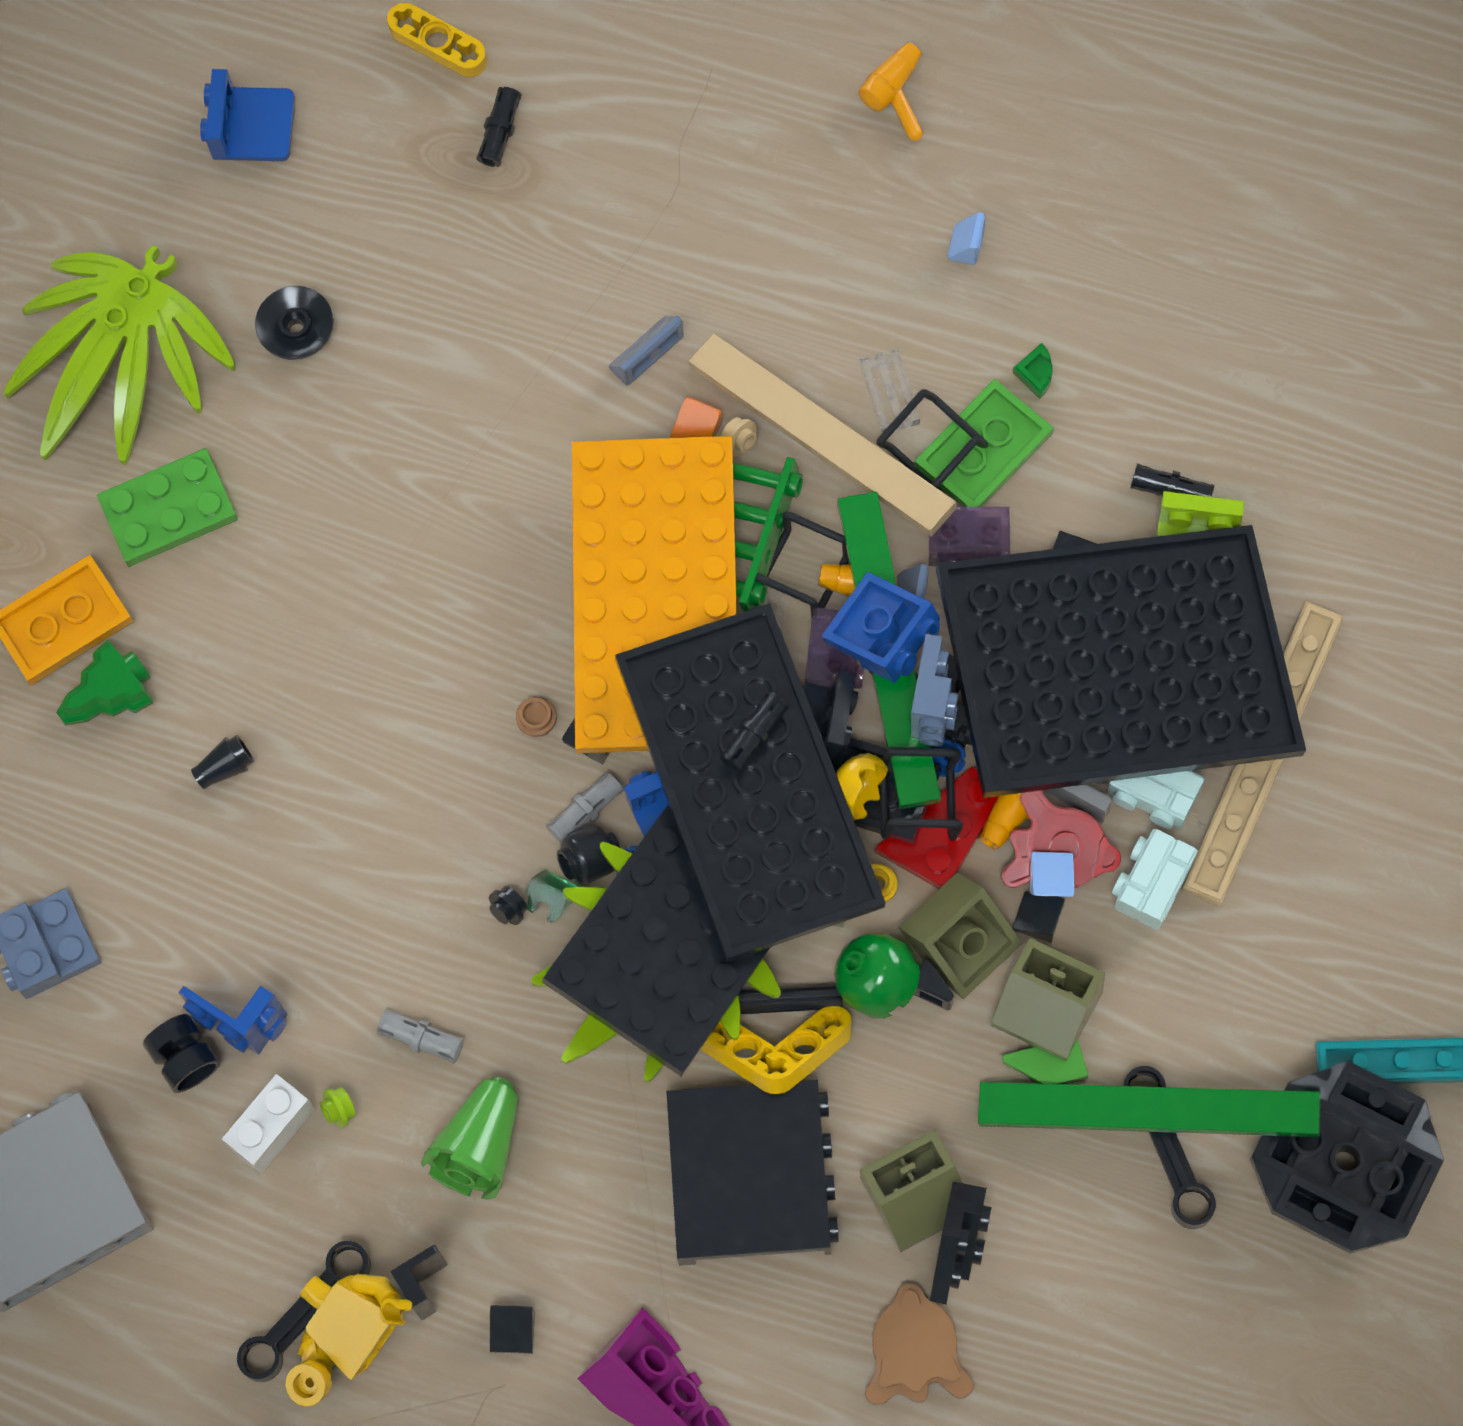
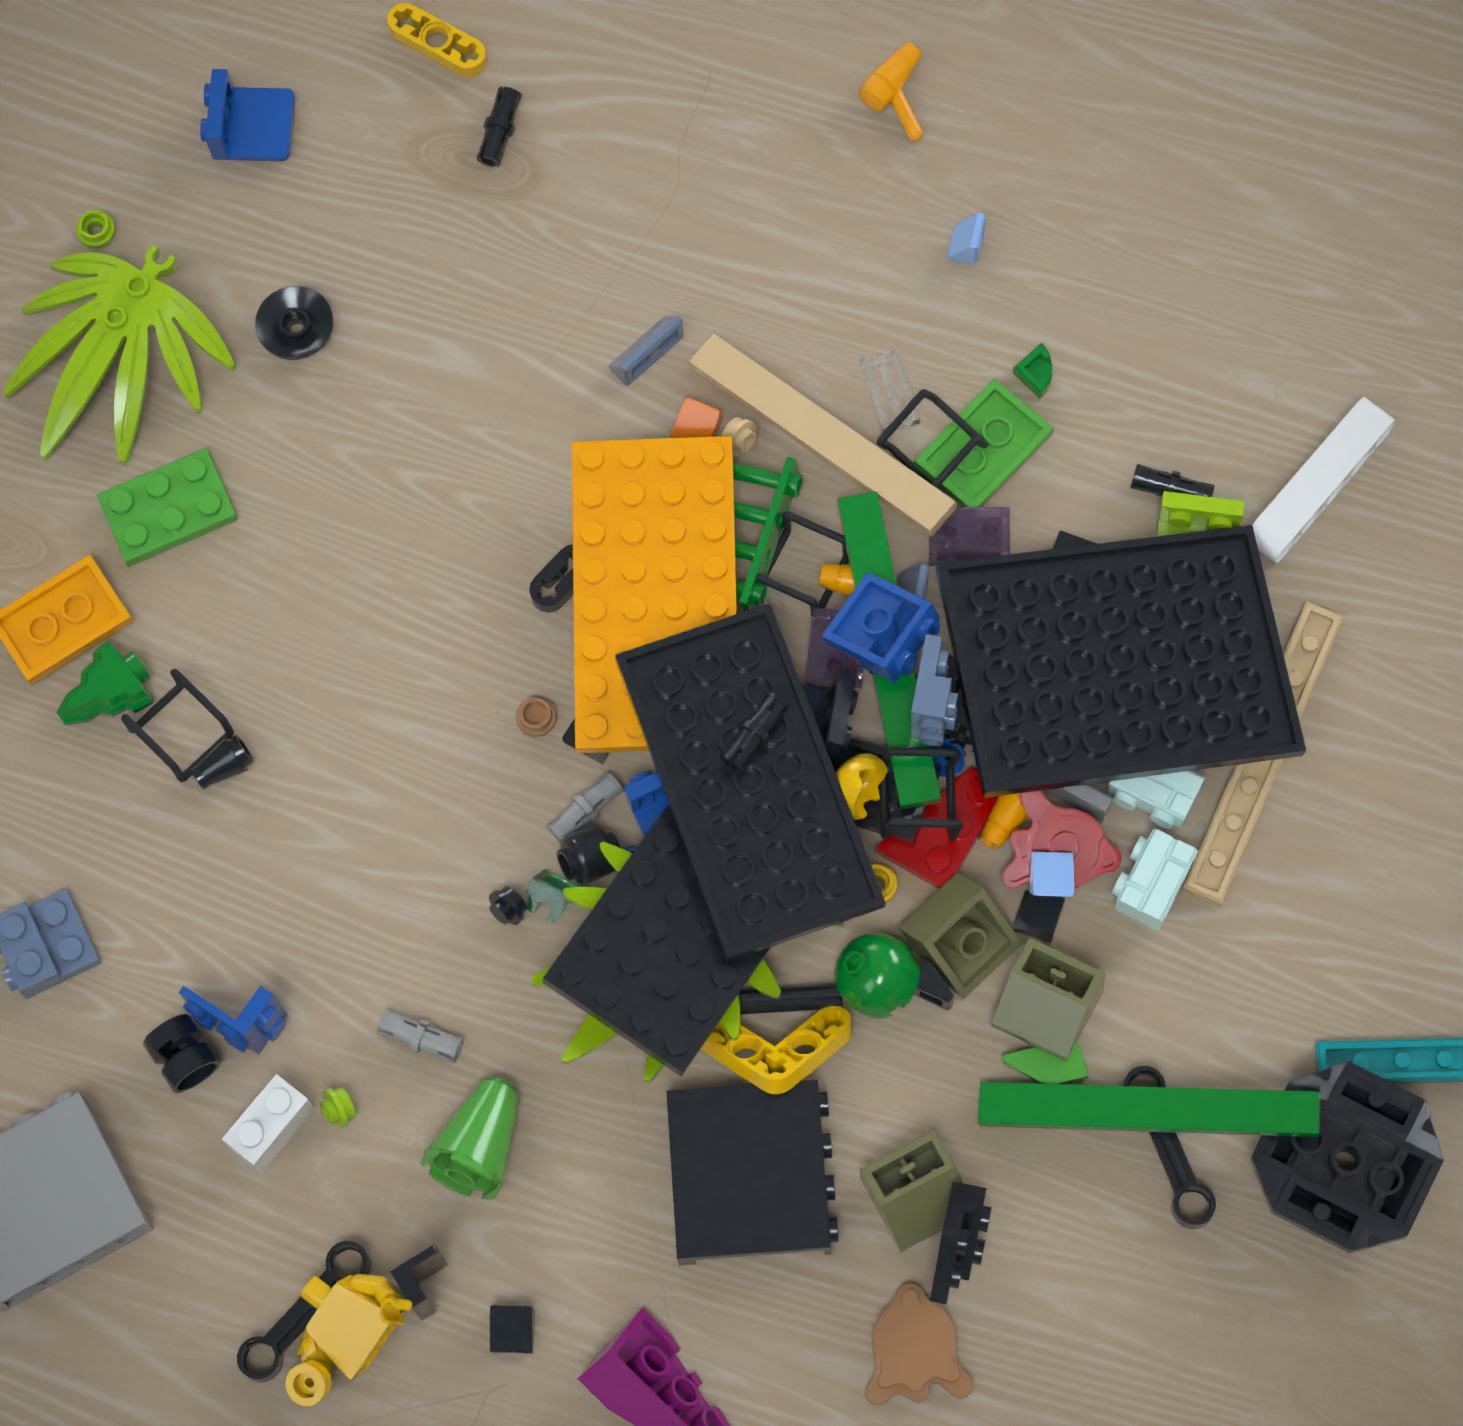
none -> lime plate [76,210,115,248]
none -> black piece [121,668,234,782]
none -> black beam [529,544,573,613]
none -> white beam [1252,397,1397,564]

